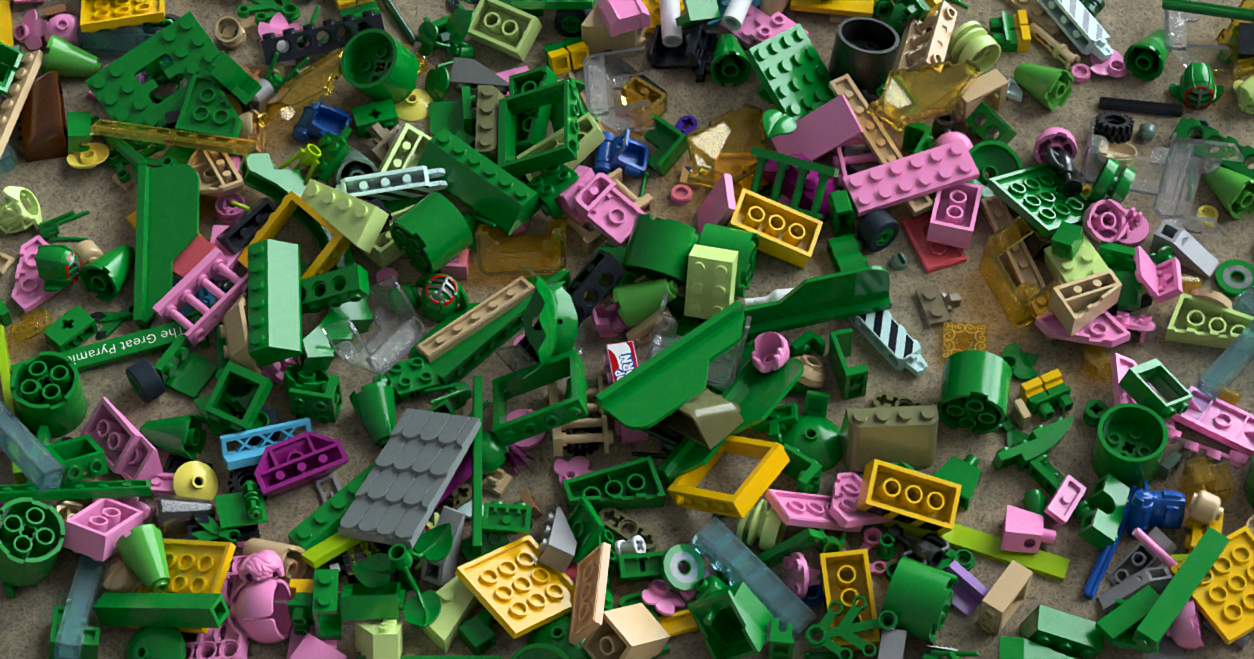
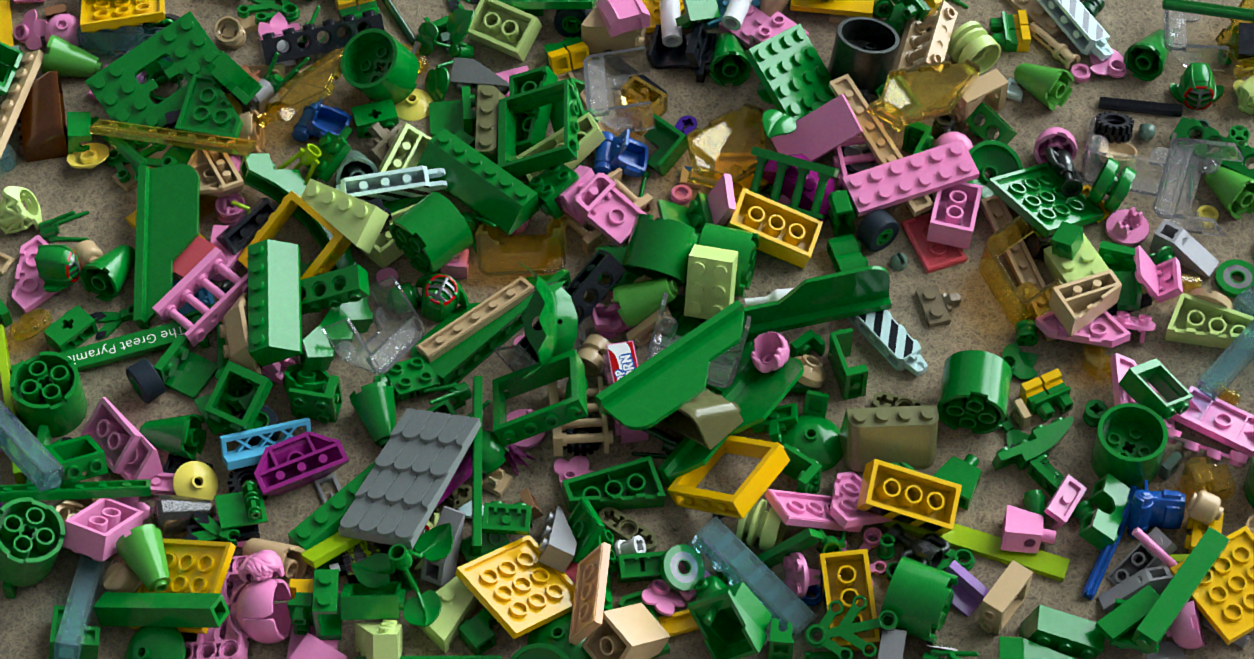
clear yellow plate [941,321,987,362] -> none
bright pink cylinder [1082,199,1128,243] -> none
none -> tan wheel [578,334,611,377]
none -> green bracket [657,192,714,241]
none -> green wheel [1015,320,1039,346]
none -> green wheel [1228,125,1250,147]

